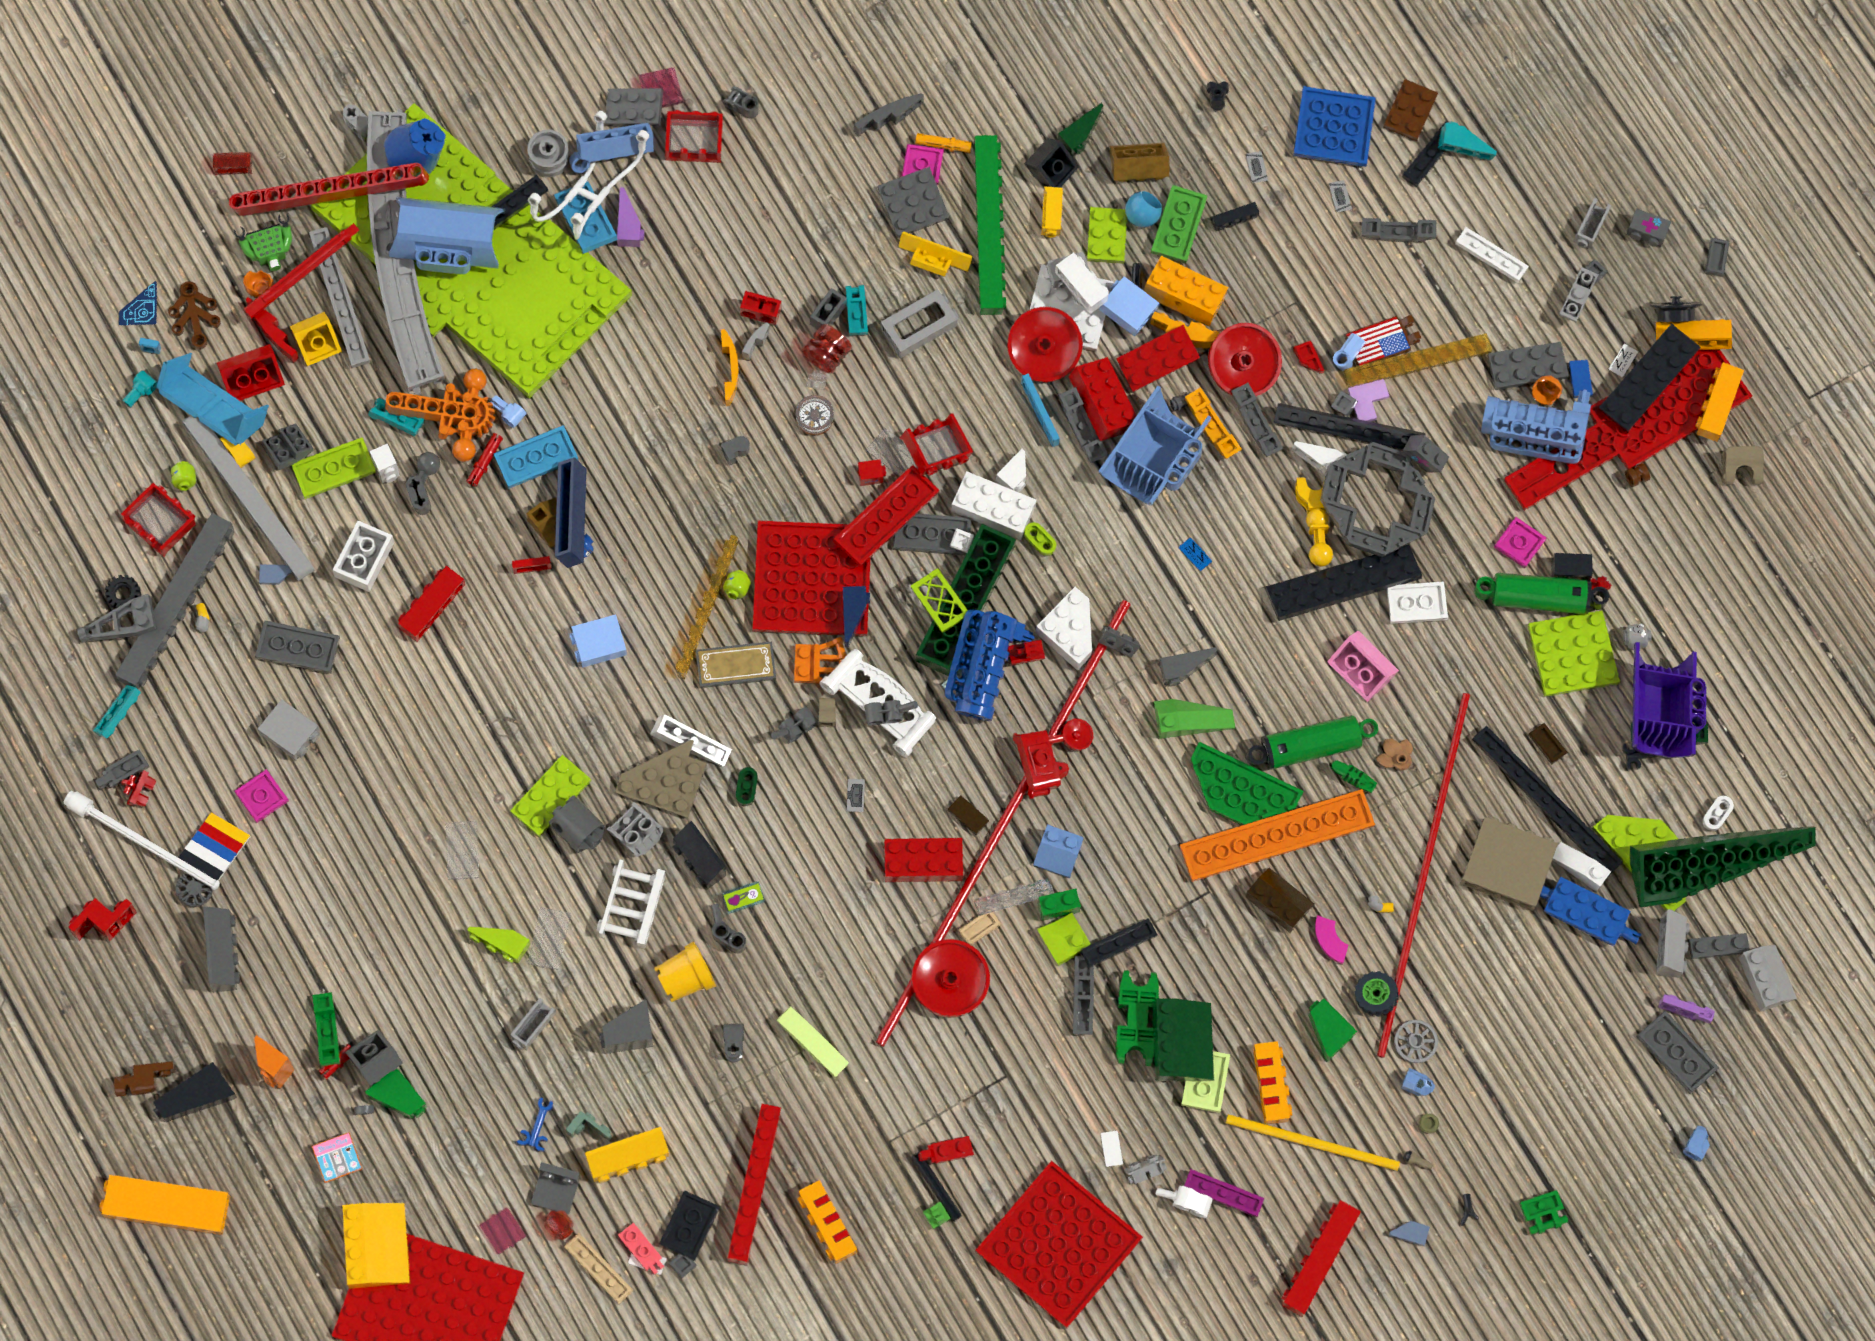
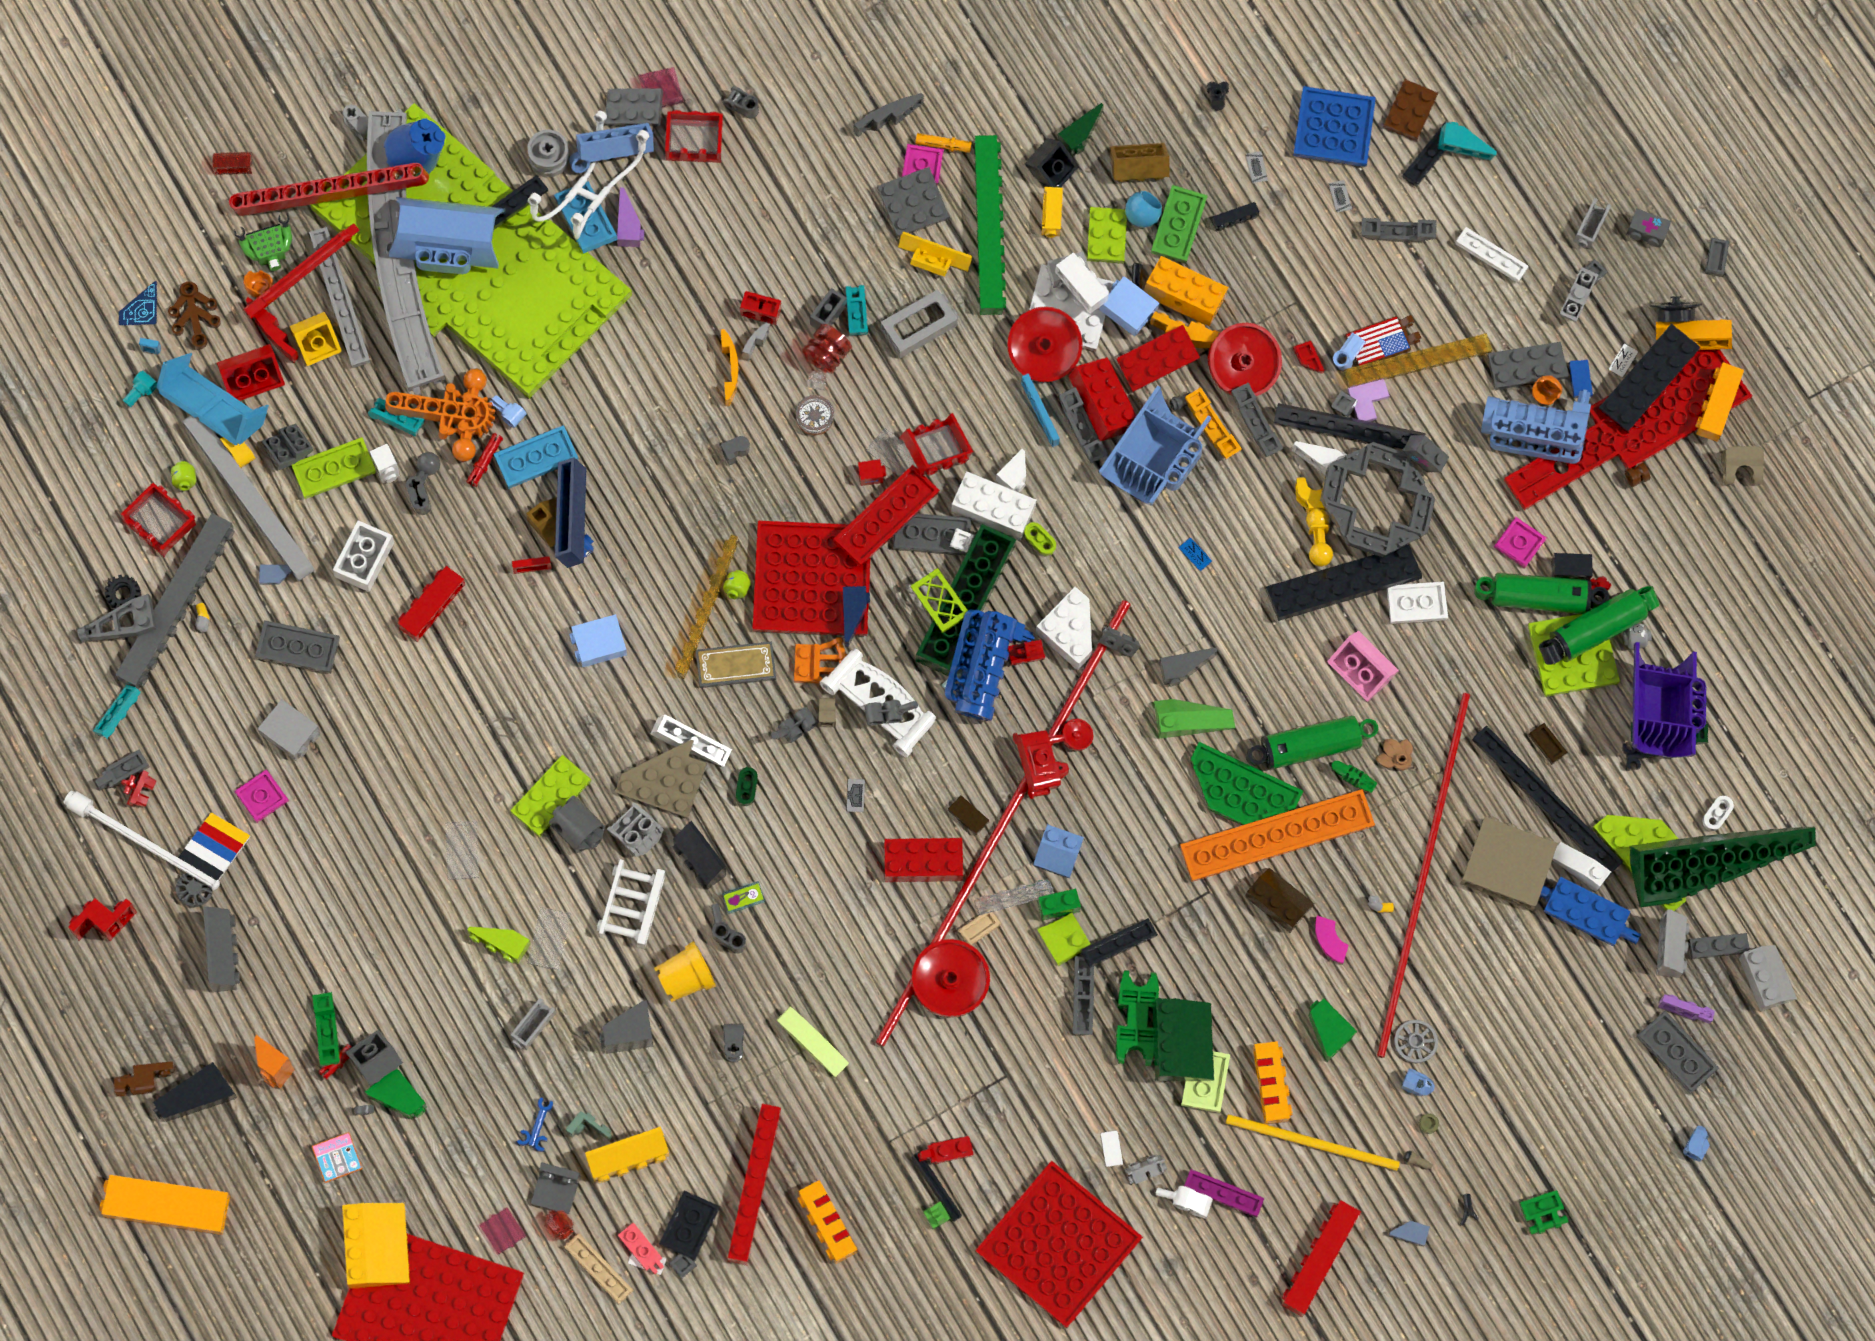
black wheel [1355,971,1399,1017] -> none
none -> green piece [1539,586,1660,665]

